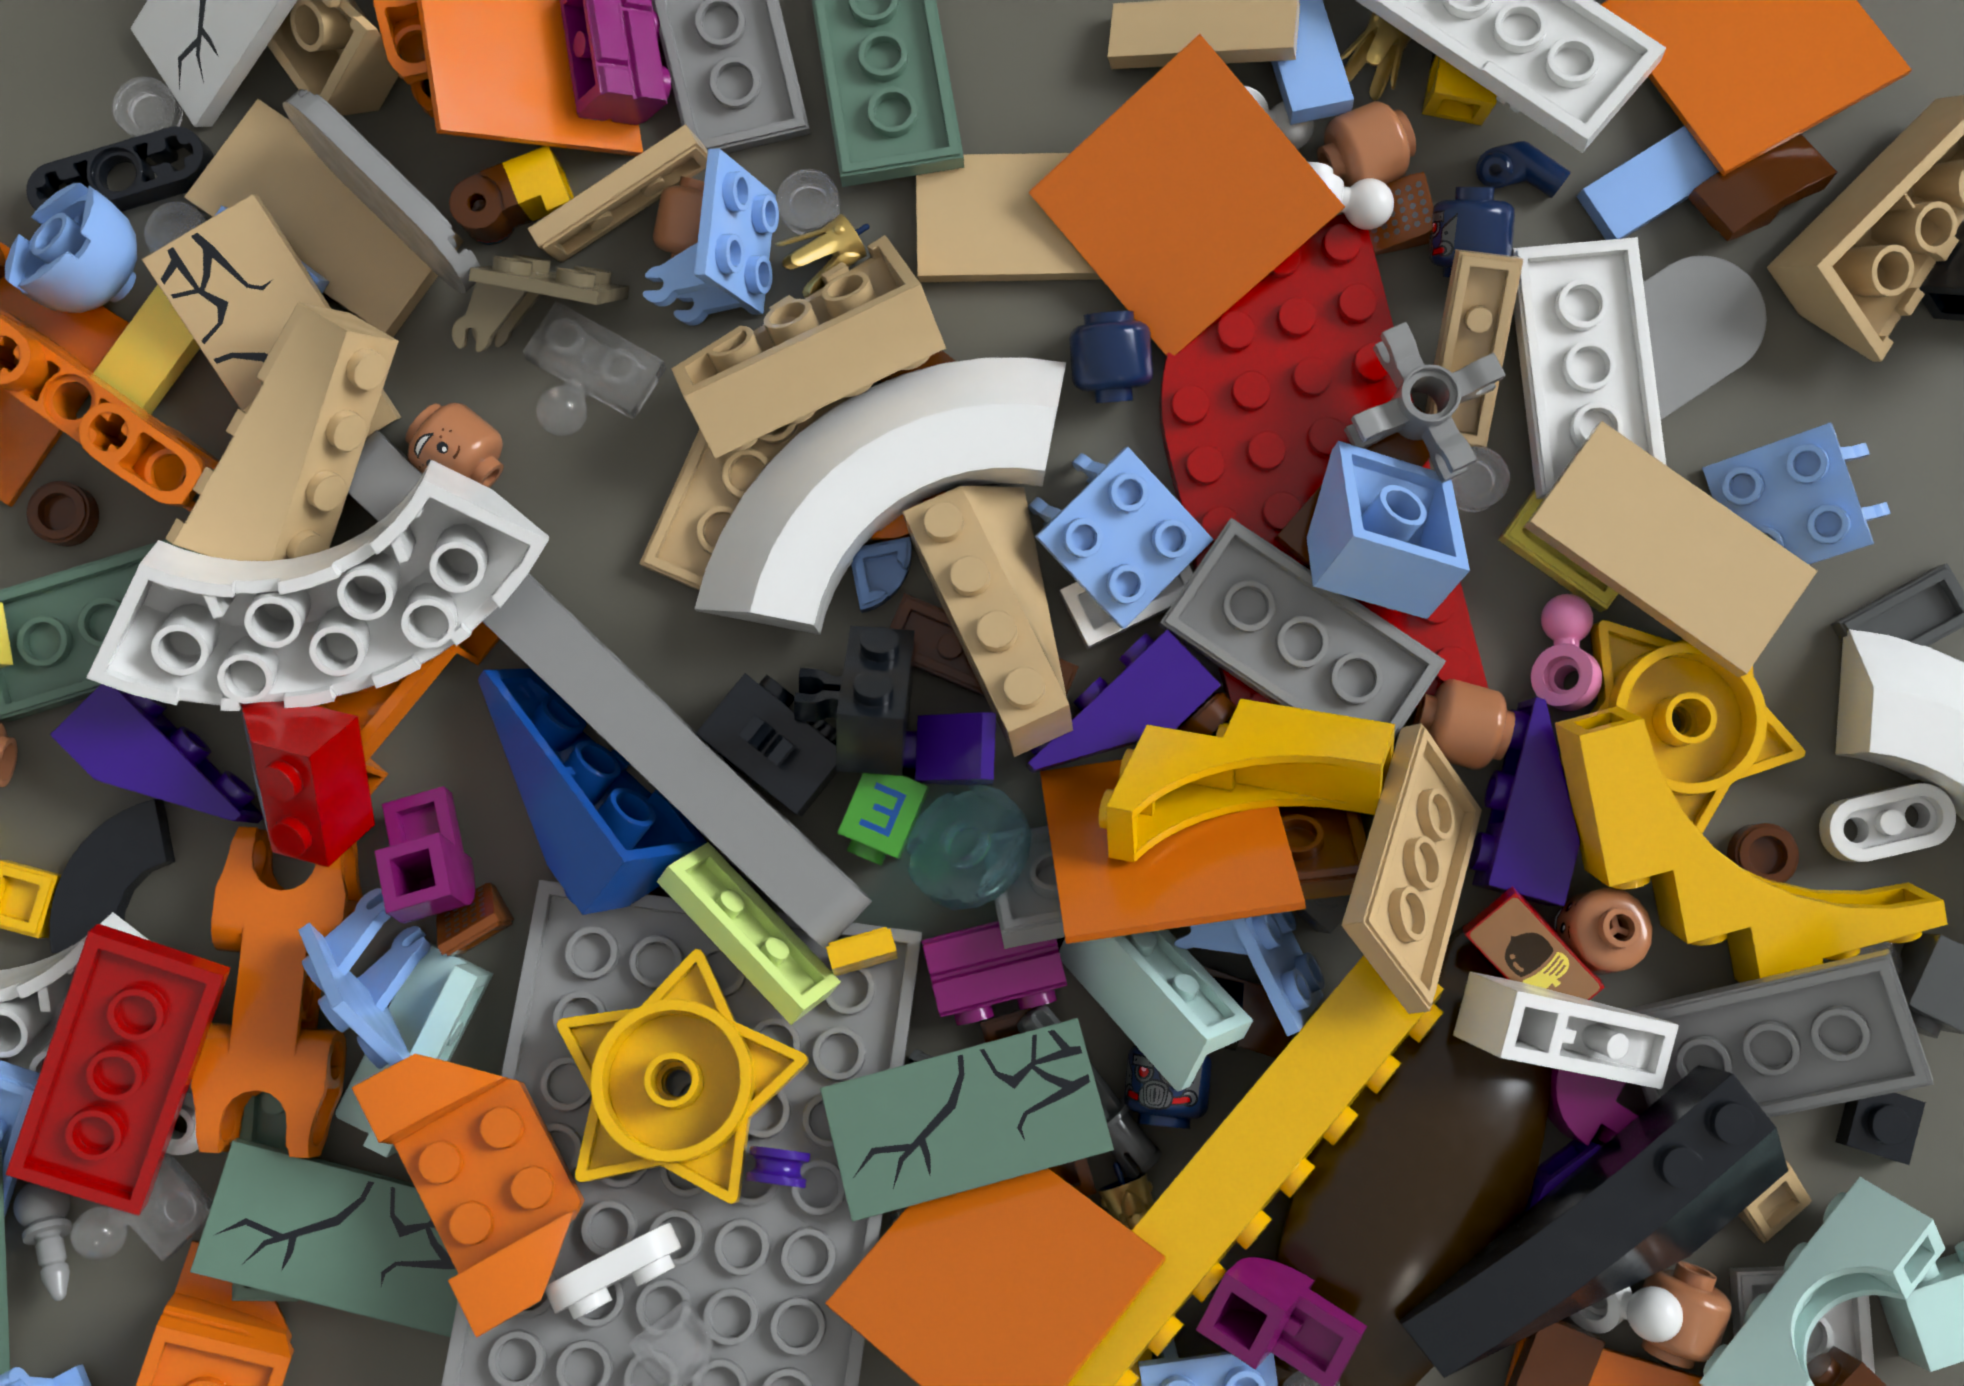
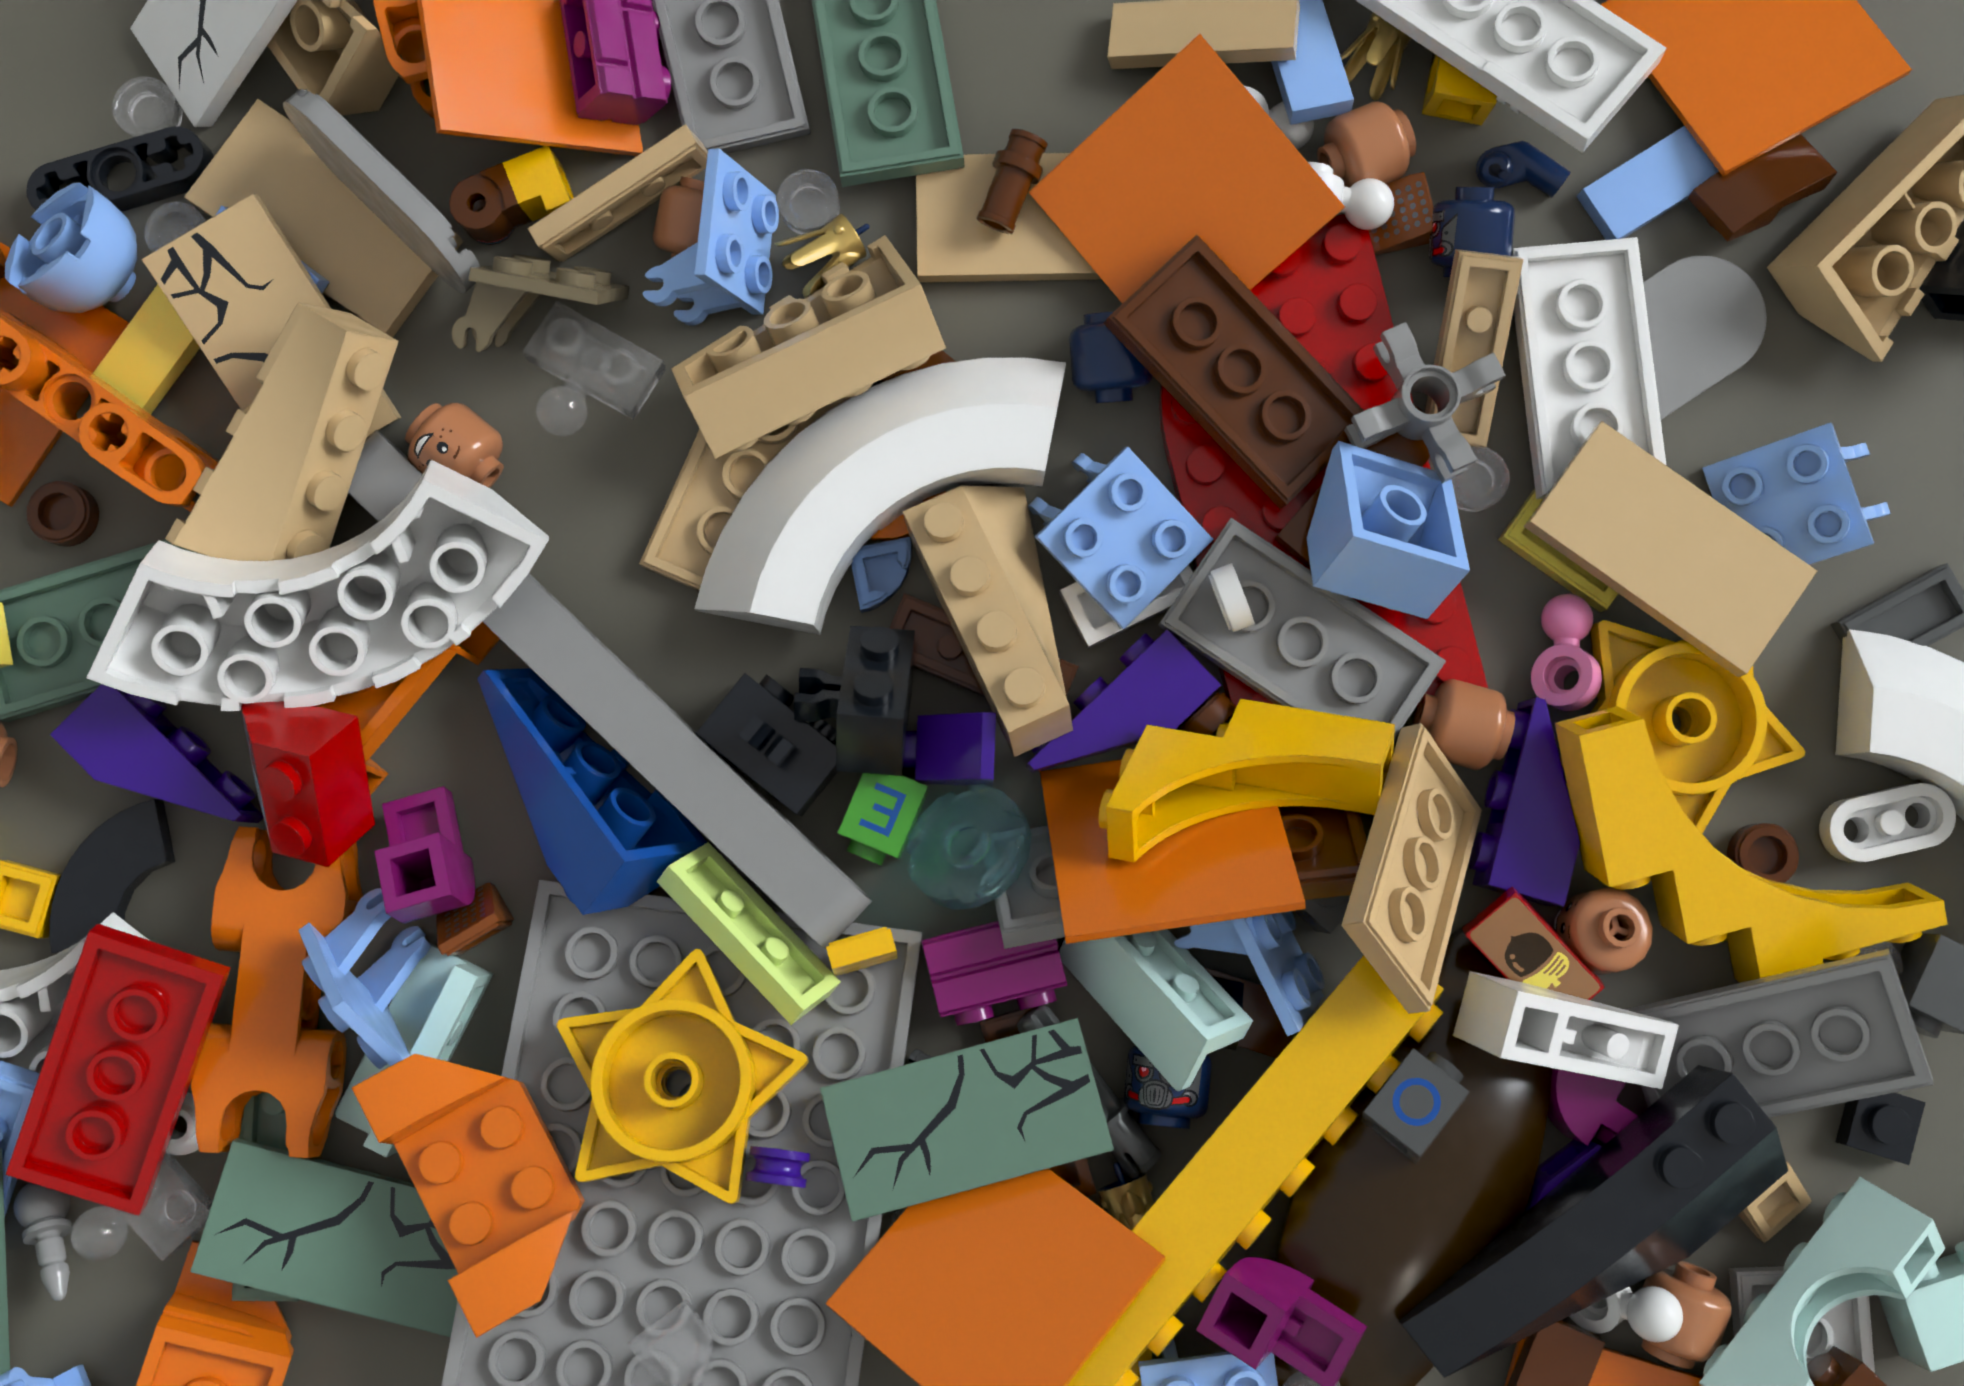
white plate [545,1223,682,1320] -> none
none -> reddish brown pin [976,129,1048,234]
none -> reddish brown tile [1104,235,1364,509]
none -> white tile [1208,563,1255,632]
none -> dark grey brick [1361,1048,1470,1165]

